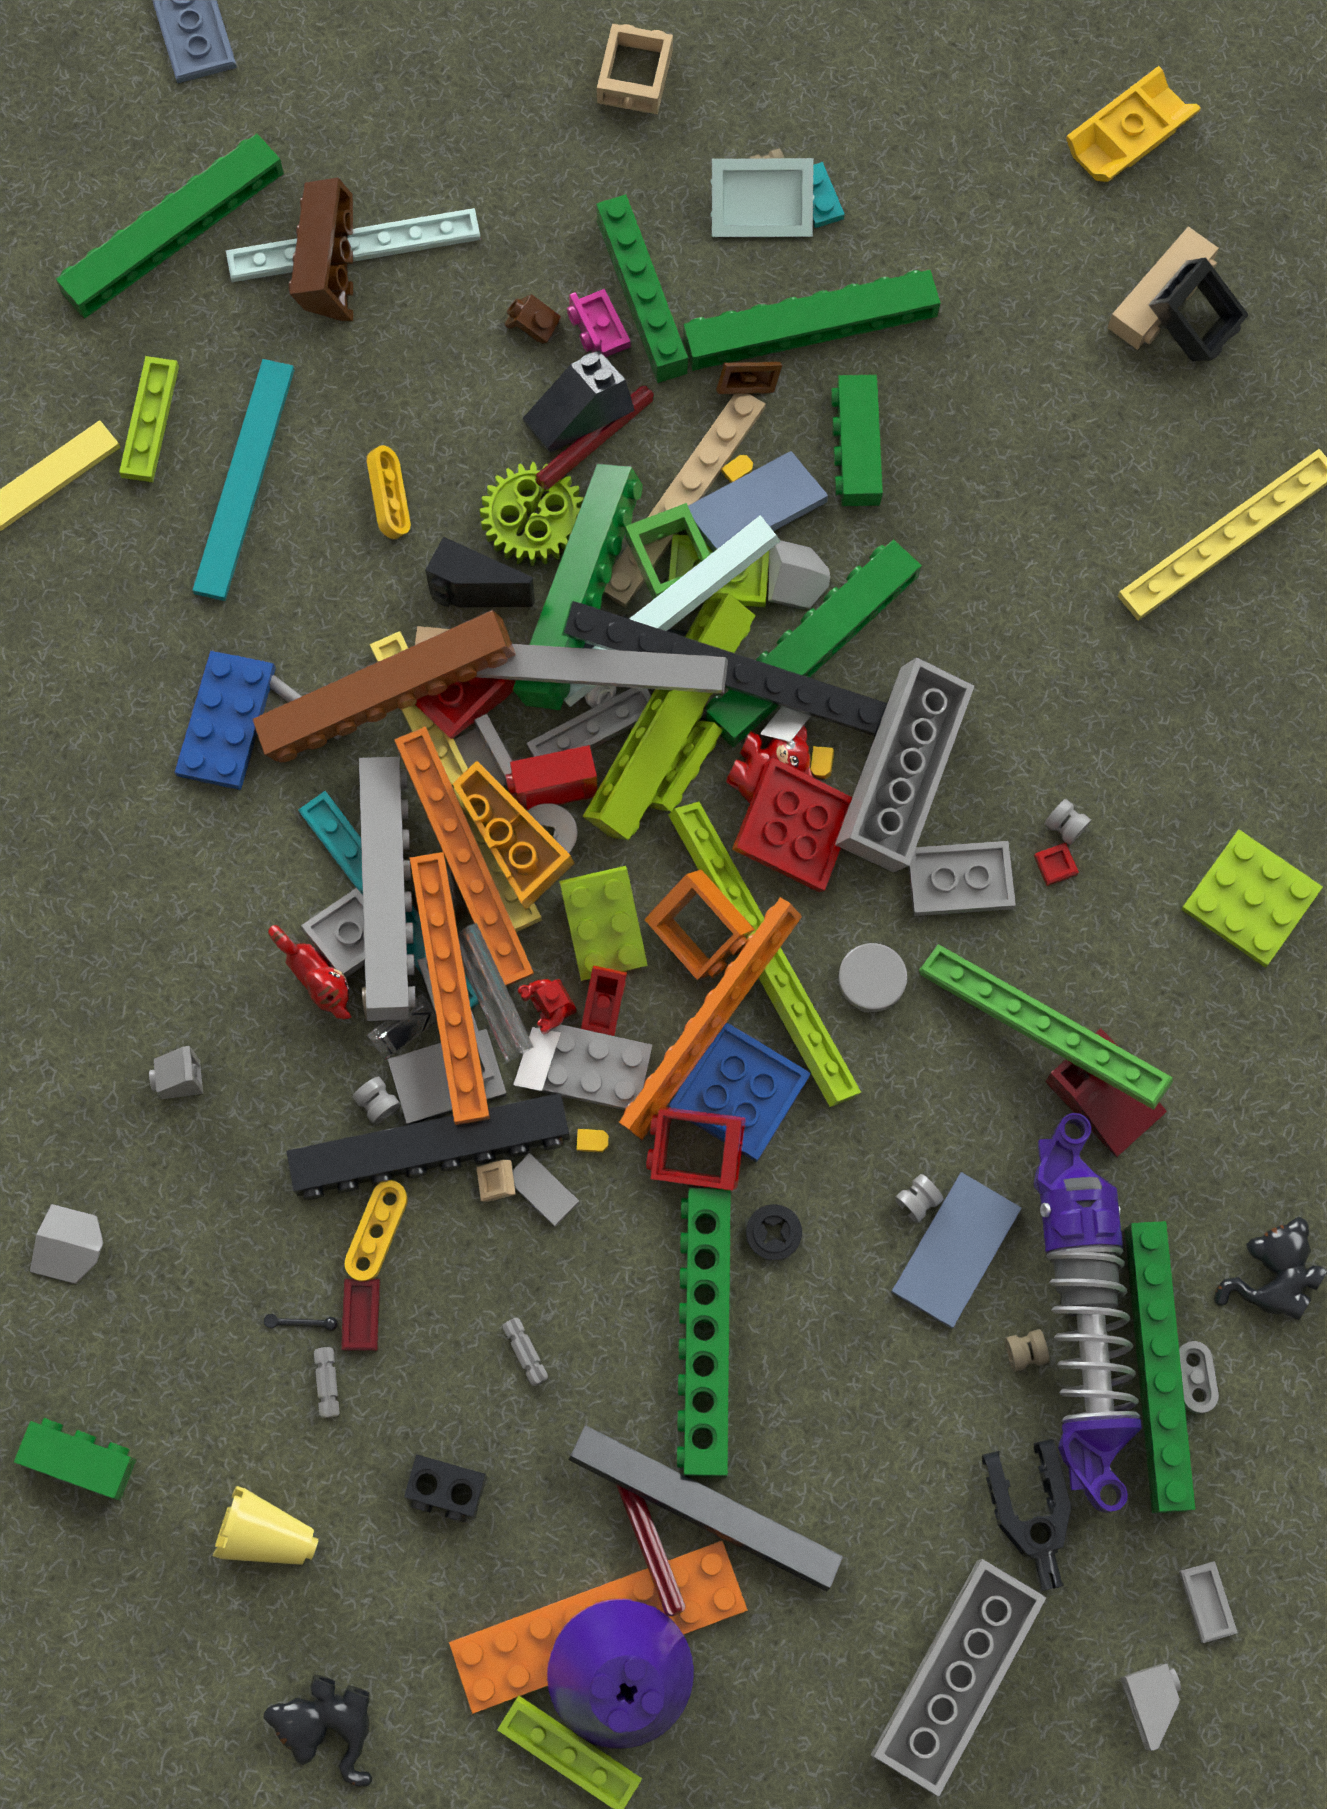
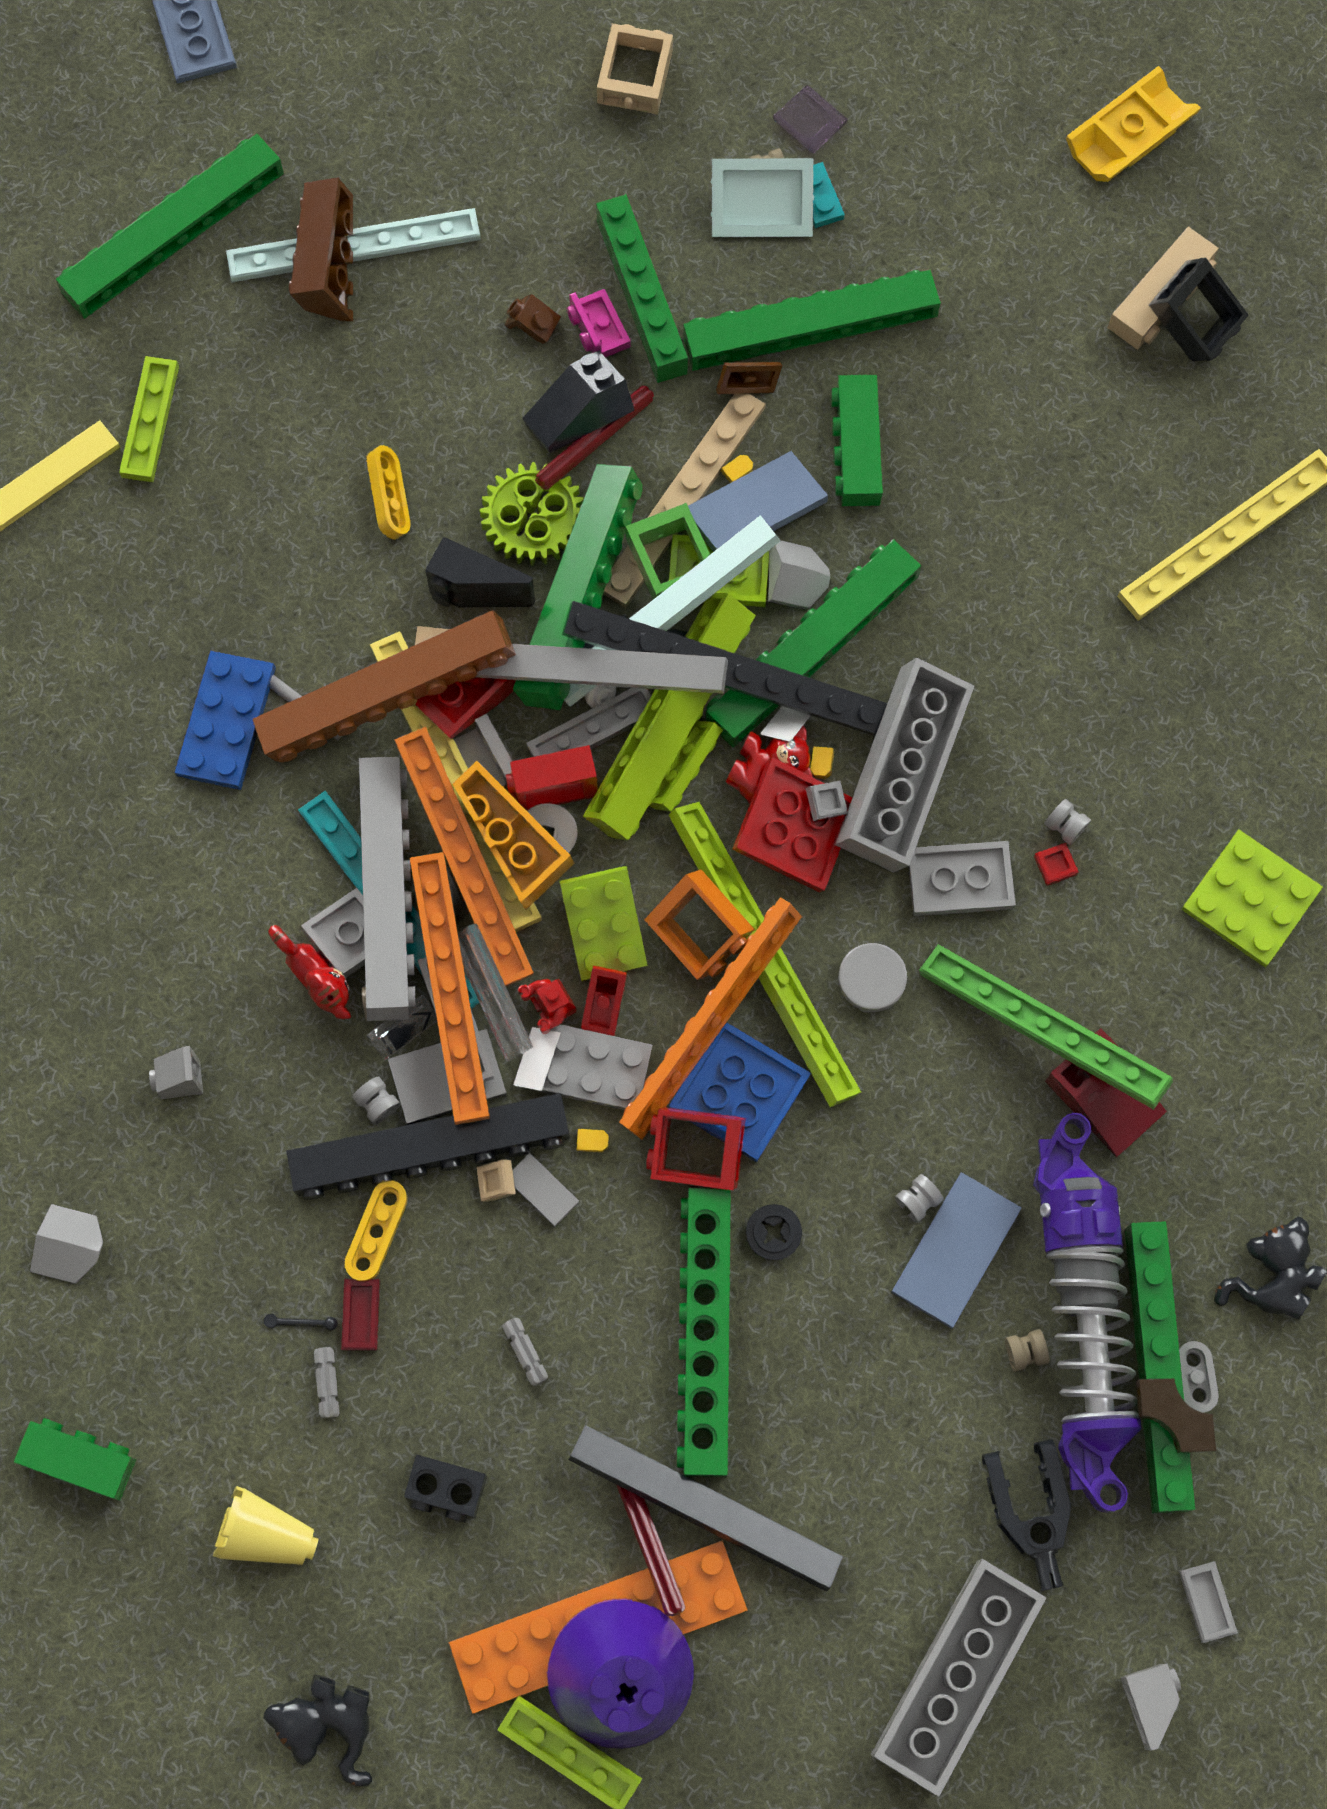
teal tile [192,359,295,601] -> none
none -> piece [773,85,848,154]
none -> light grey tile [806,781,848,821]
none -> dark brown tile [1136,1378,1216,1453]

